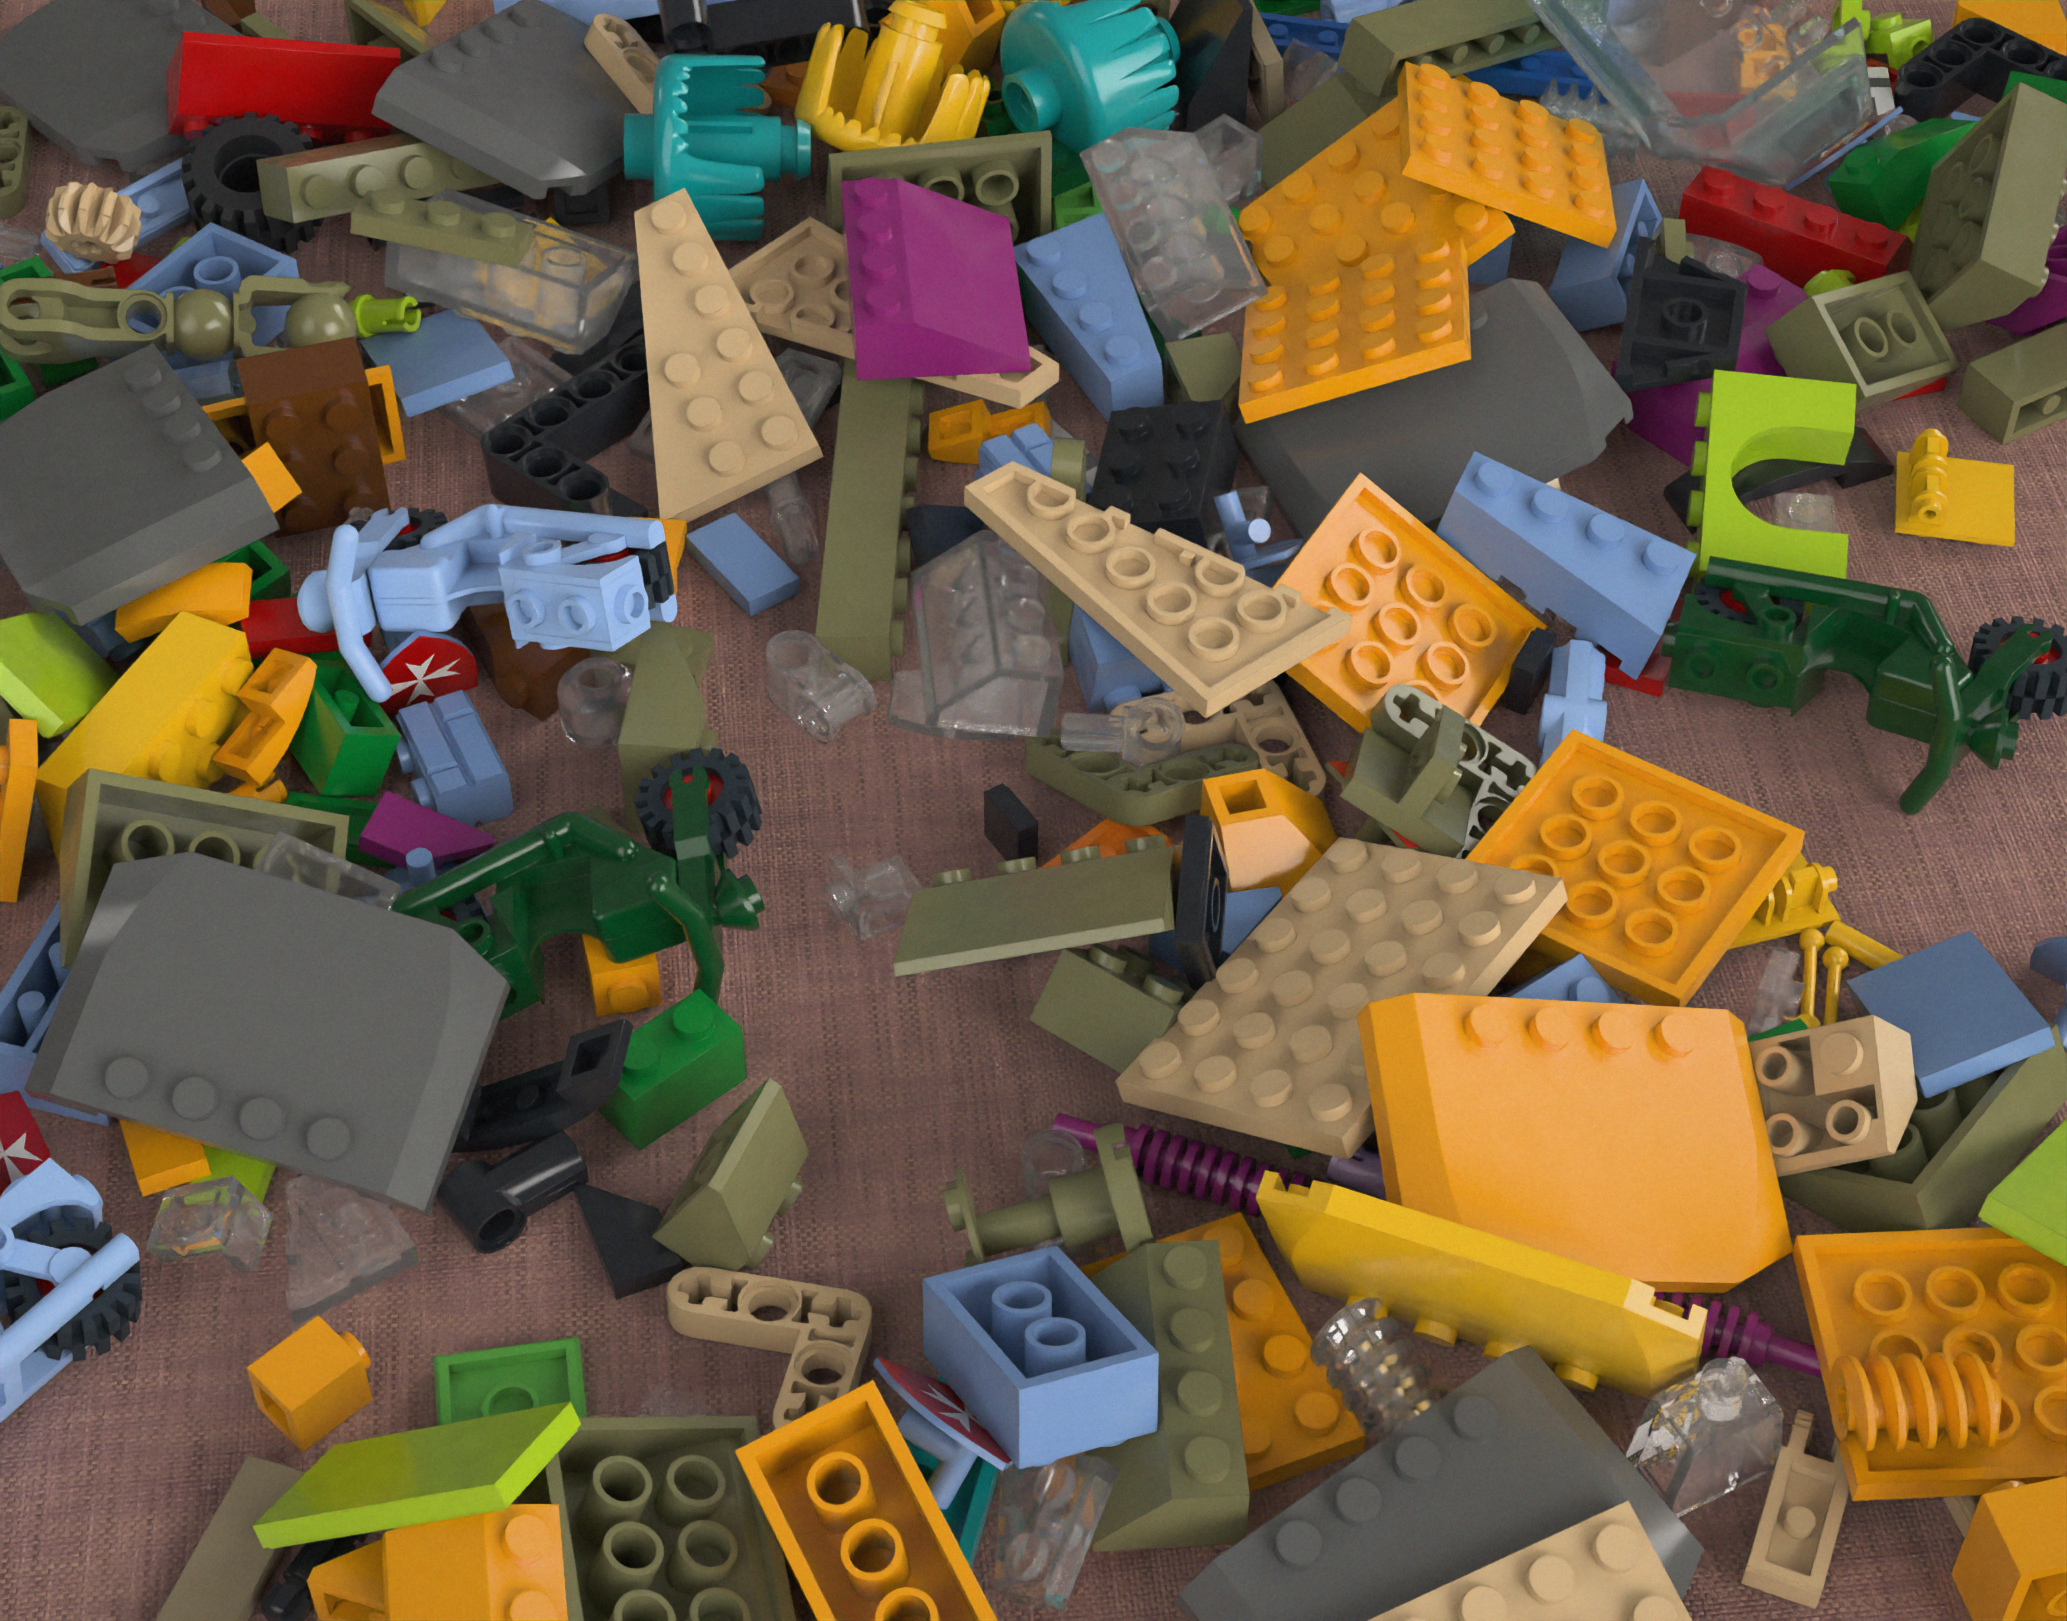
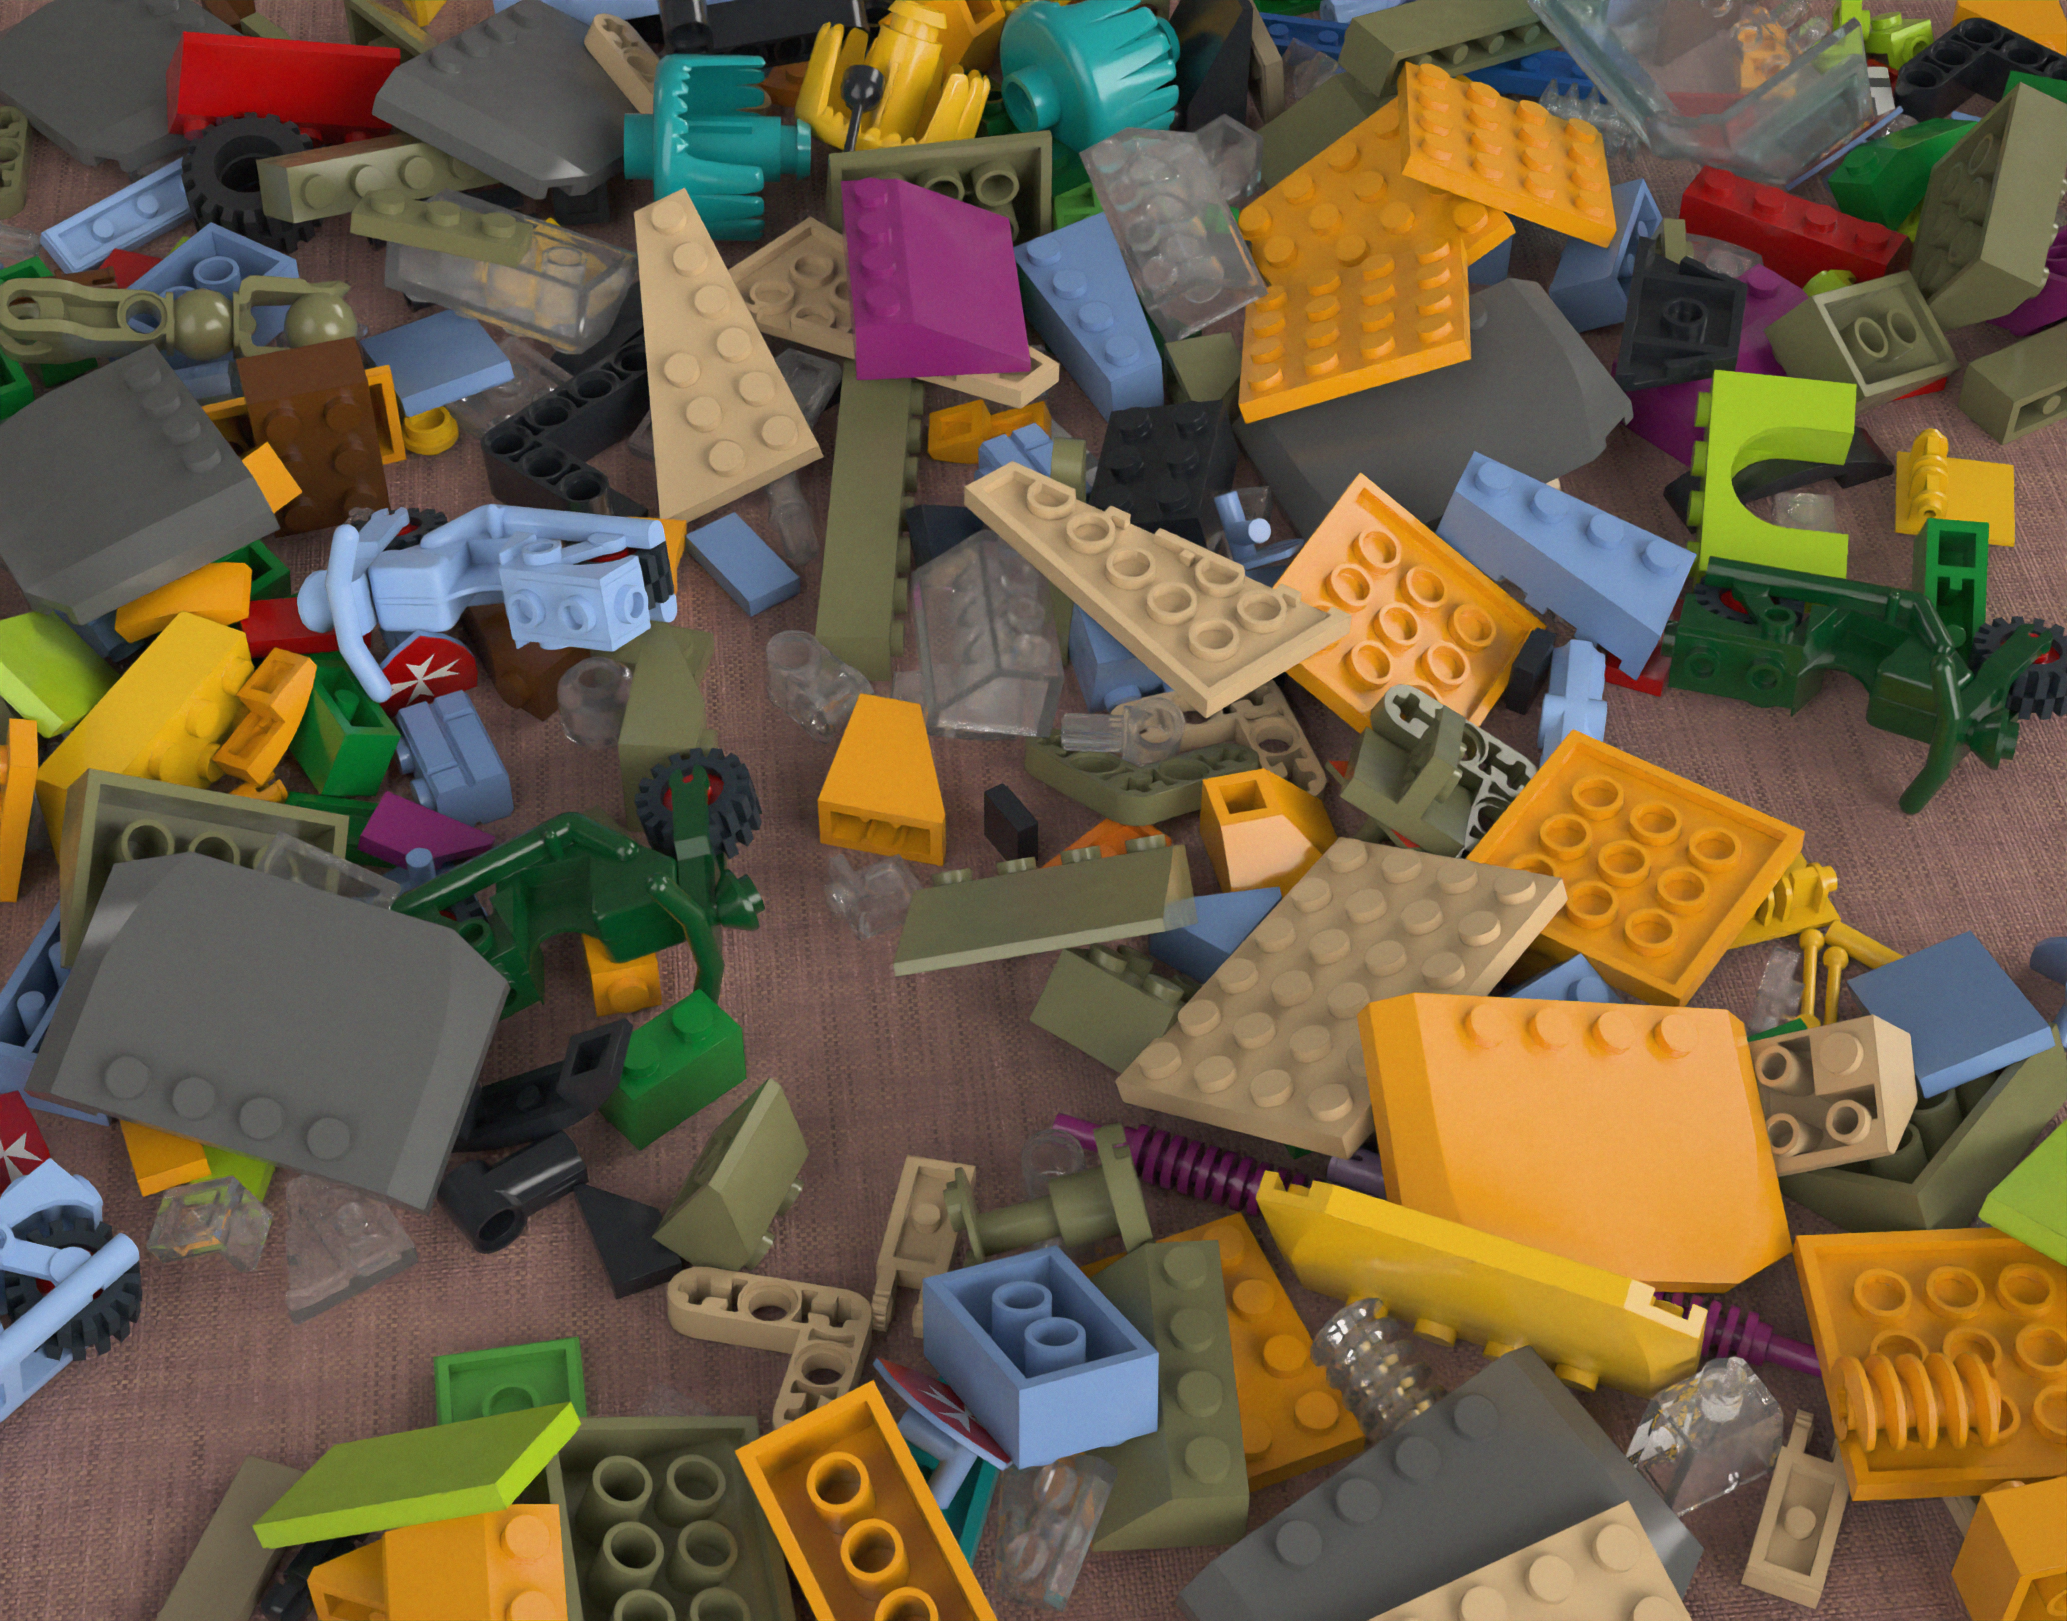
tan gear [45,181,142,264] -> none
light orange brick [246,1315,373,1453] -> none
lime pin [348,294,421,339] -> none
black tile [1174,815,1229,991] -> none
none -> yellow plate [401,406,459,456]
none -> light orange slope [817,693,946,867]
none -> black hinge [840,65,886,152]
none -> tan hinge [871,1155,976,1338]
none -> green slope [1912,518,1989,665]

